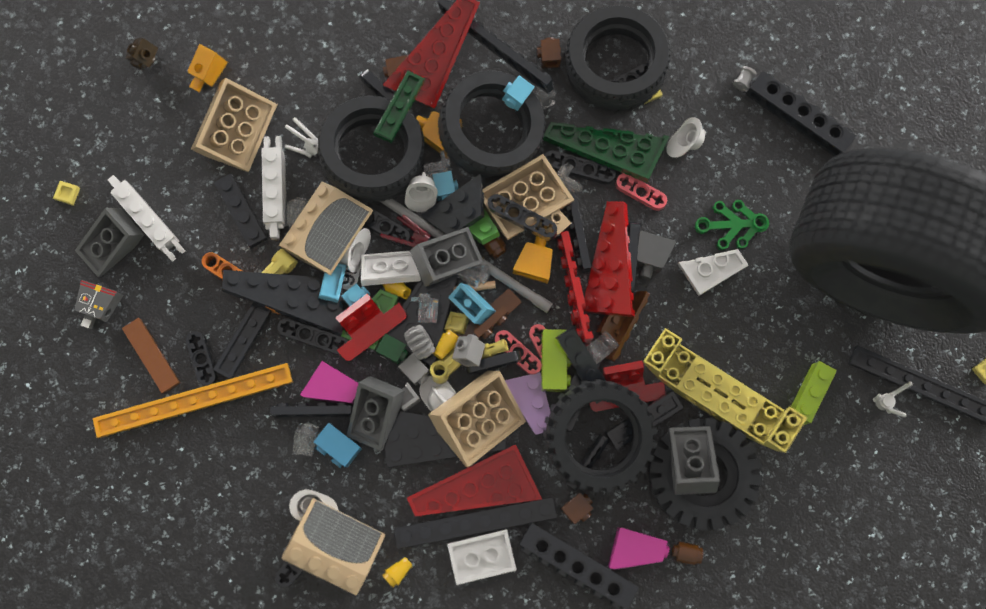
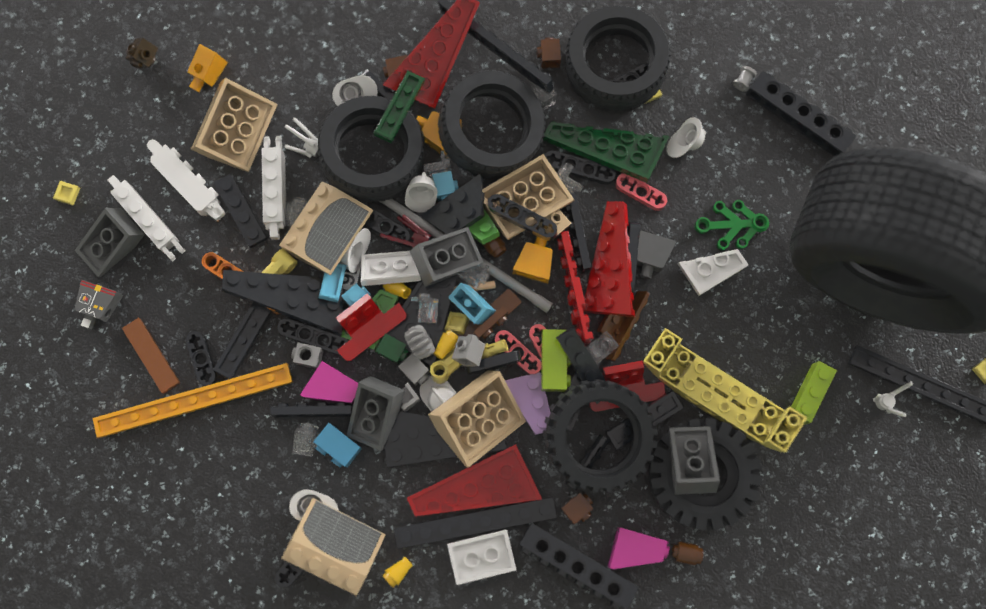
medium azure brick [502,75,535,111] -> none
none -> white hinge [146,139,226,221]
none -> light grey brick [291,343,324,369]
none -> white piece [332,75,378,106]

